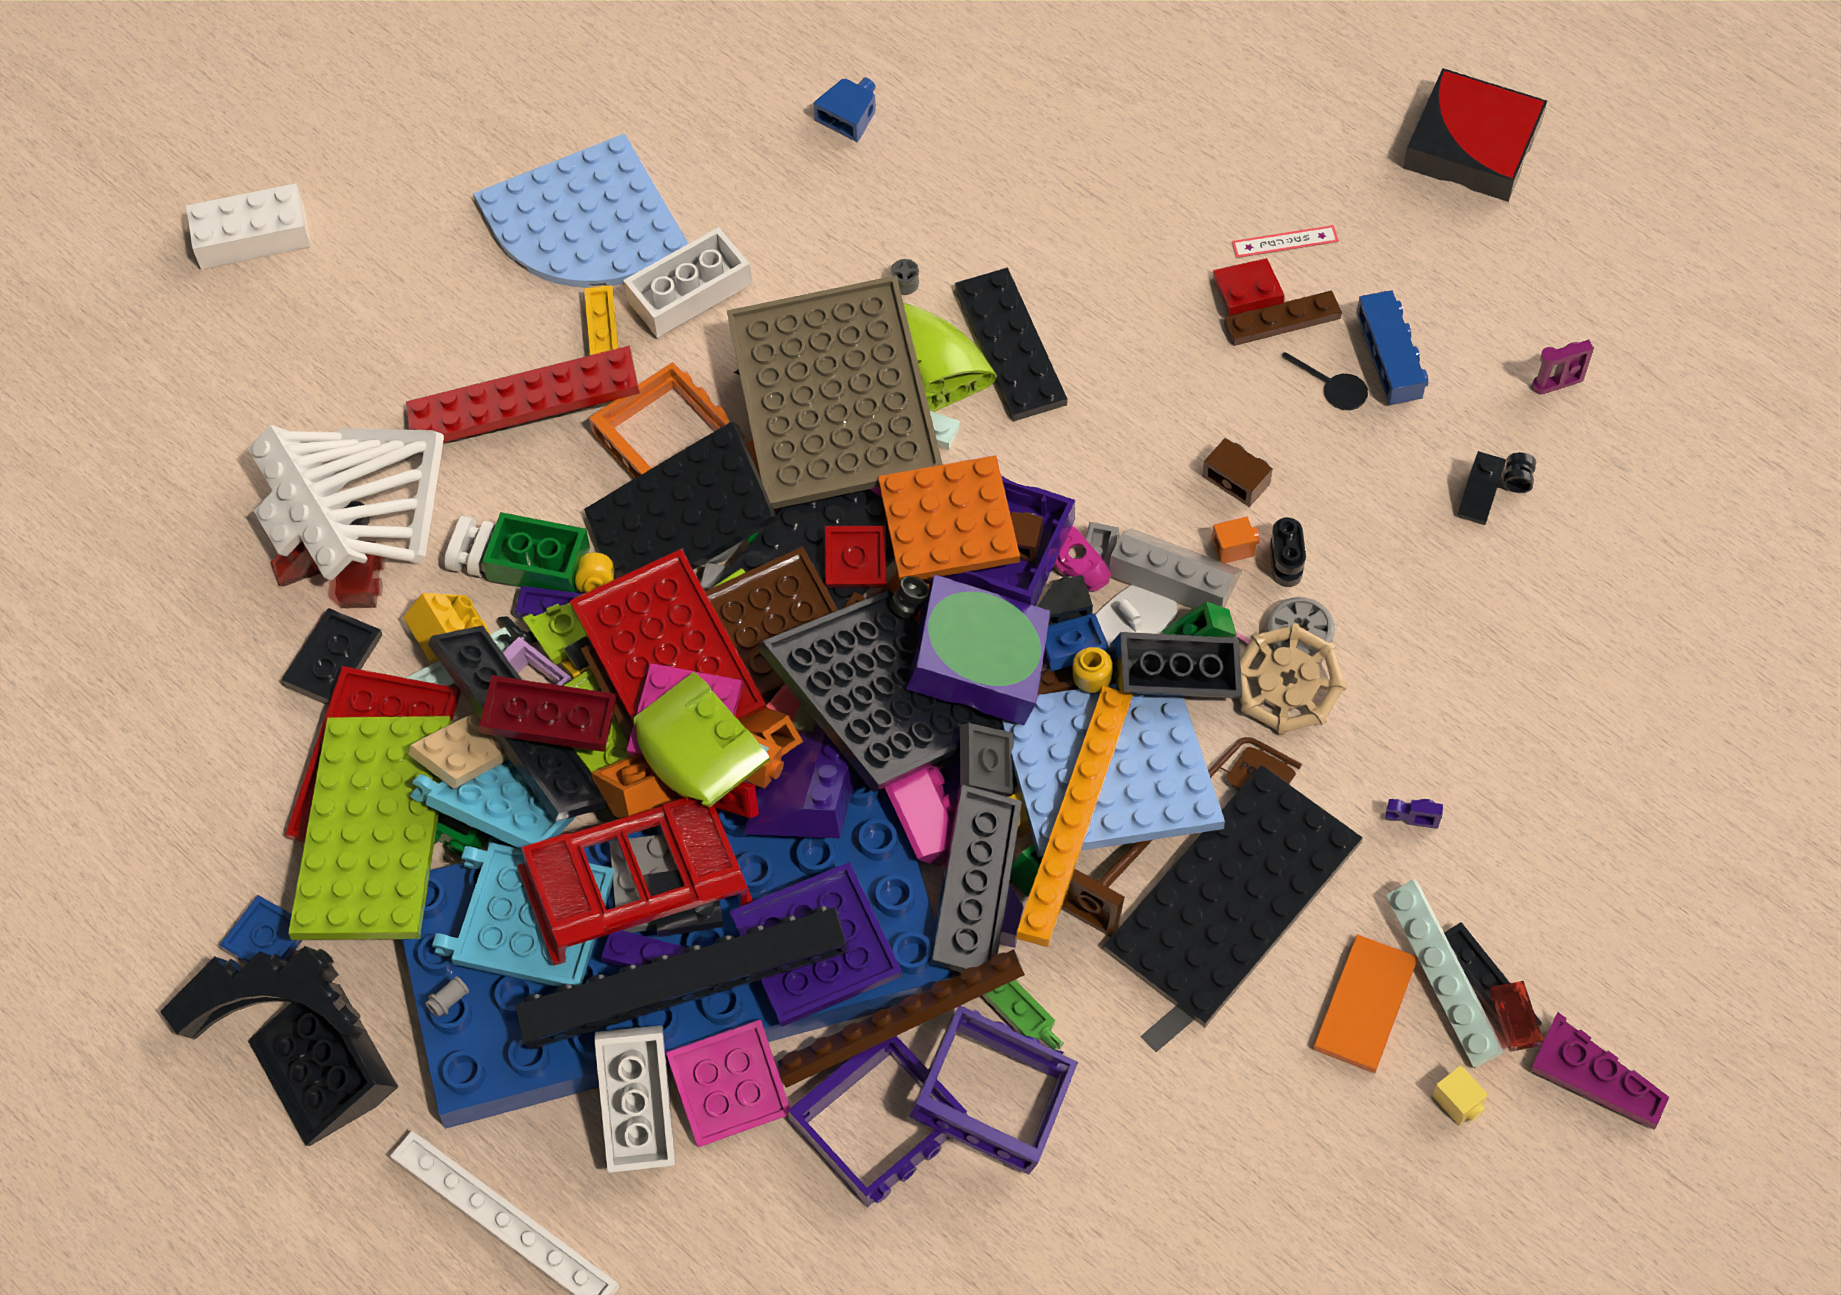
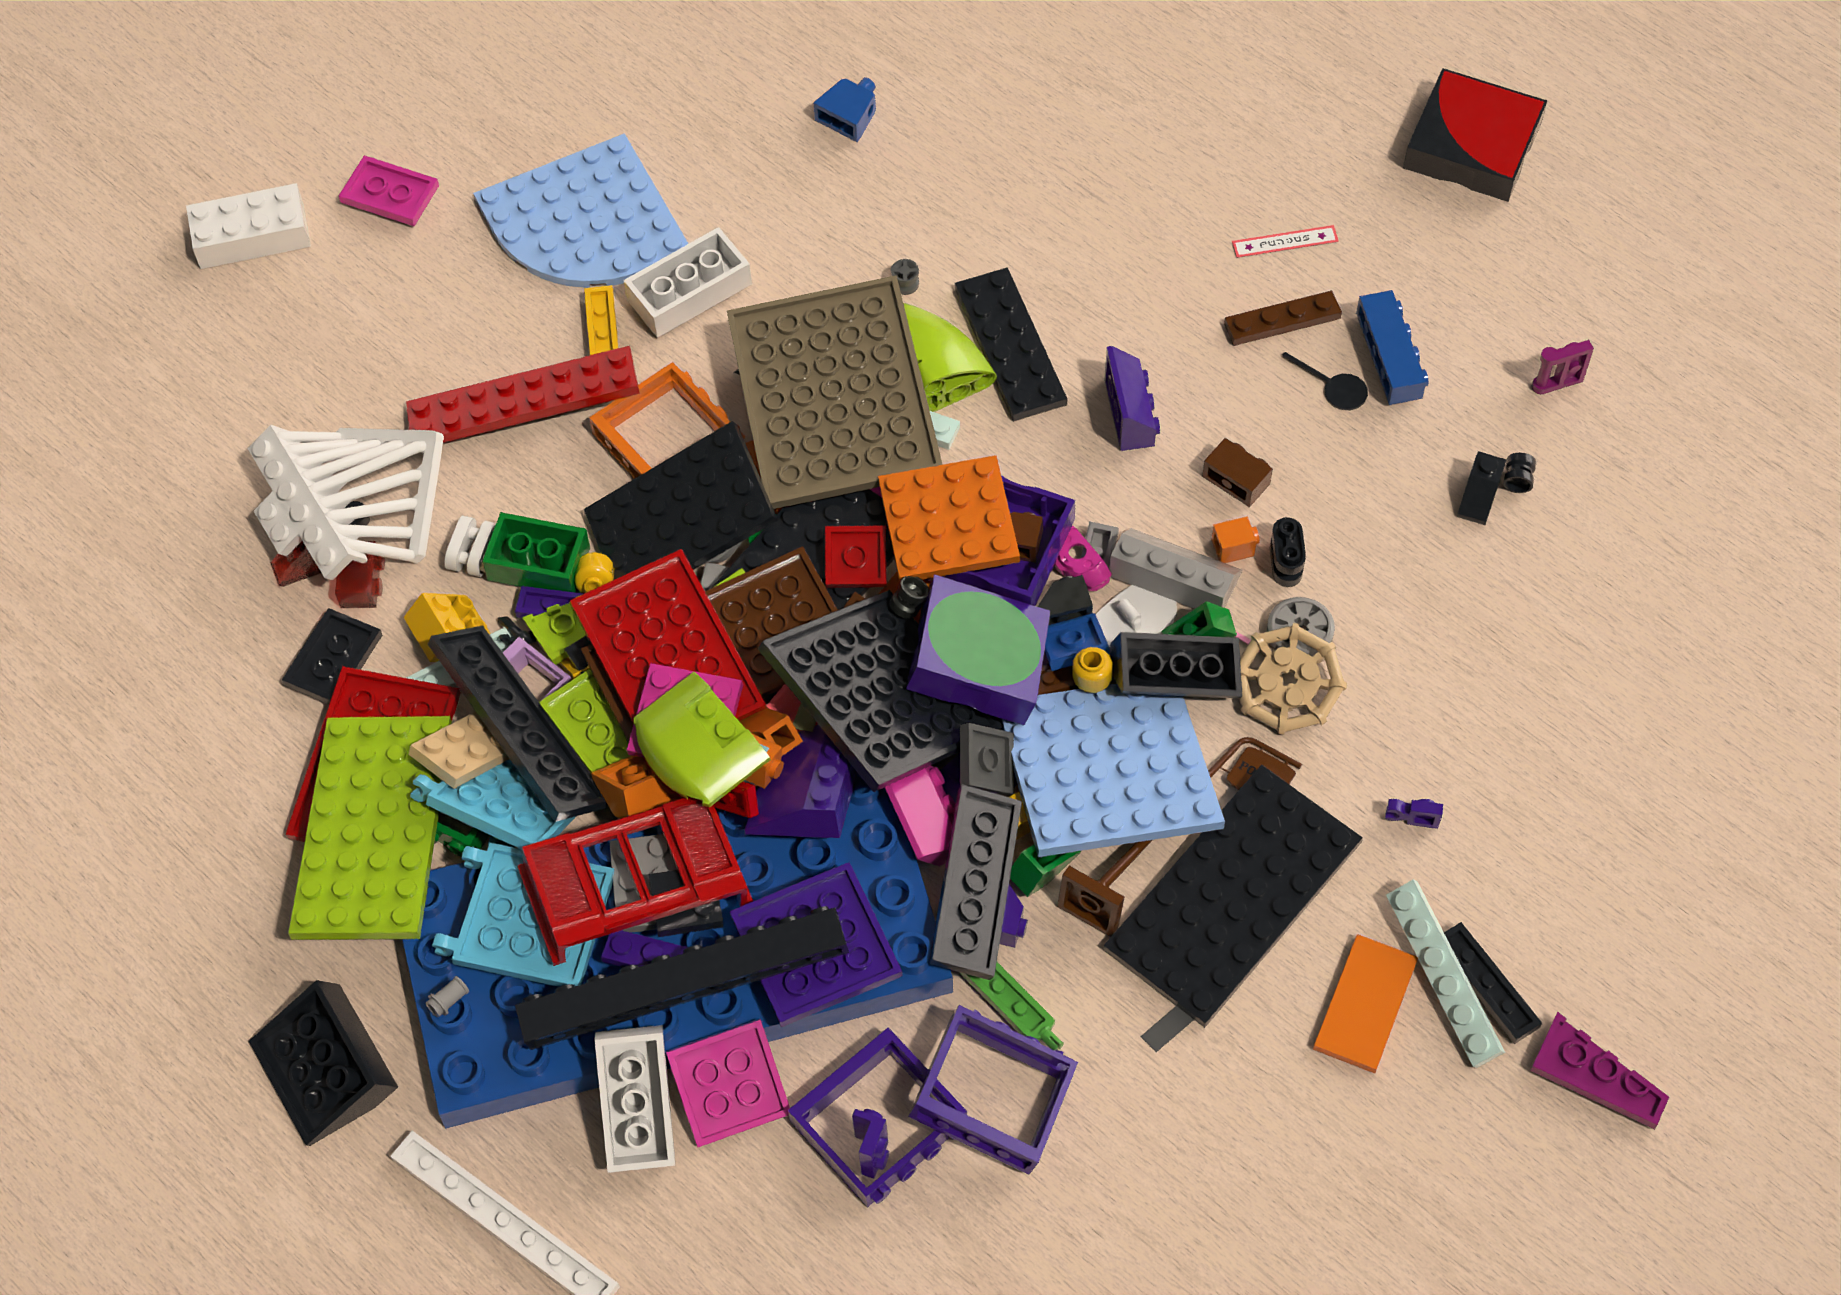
black arch [160,946,366,1040] -> none
blue plate [219,895,303,964] -> none
dark red plate [479,675,617,752] -> none
reddish brown plate [777,949,1025,1088] -> none
light orange plate [1016,686,1133,947] -> none
red plate [1213,258,1285,315] -> none
light yellow brick [1432,1065,1488,1126] -> none
clear red plate [1490,981,1544,1052] -> none
none -> dark pink plate [339,155,439,226]
none -> dark purple bracket [852,1109,890,1179]
none -> dark purple slope [1104,346,1160,451]

